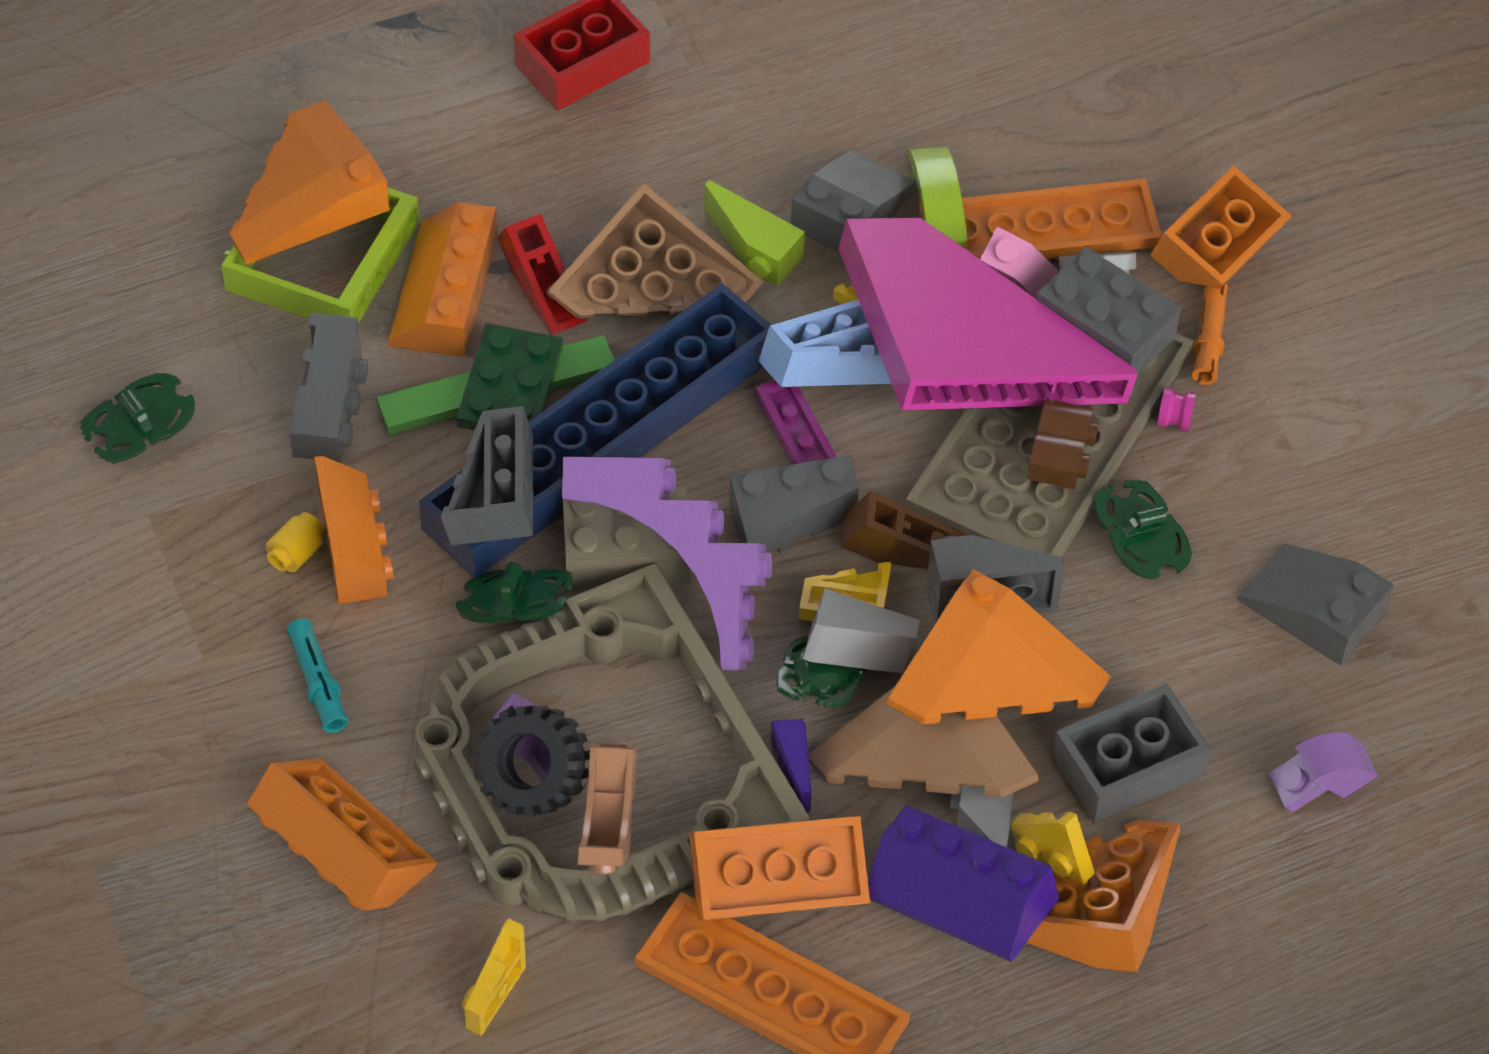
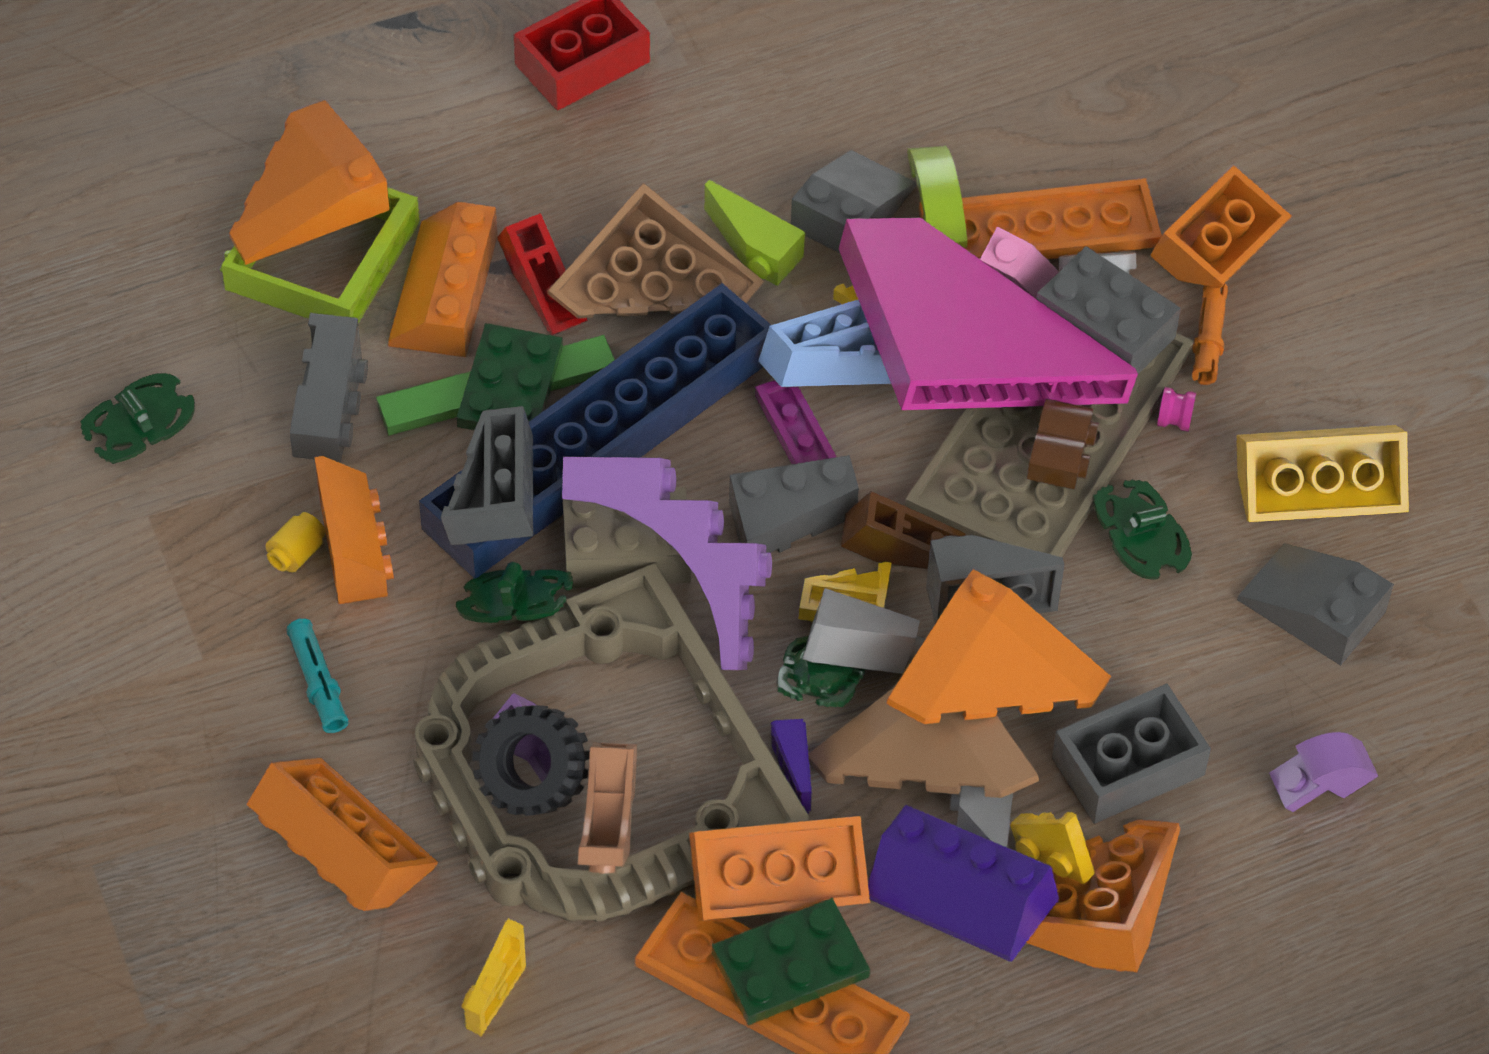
none -> dark green plate [712,898,870,1025]
none -> yellow slope [1236,425,1409,522]

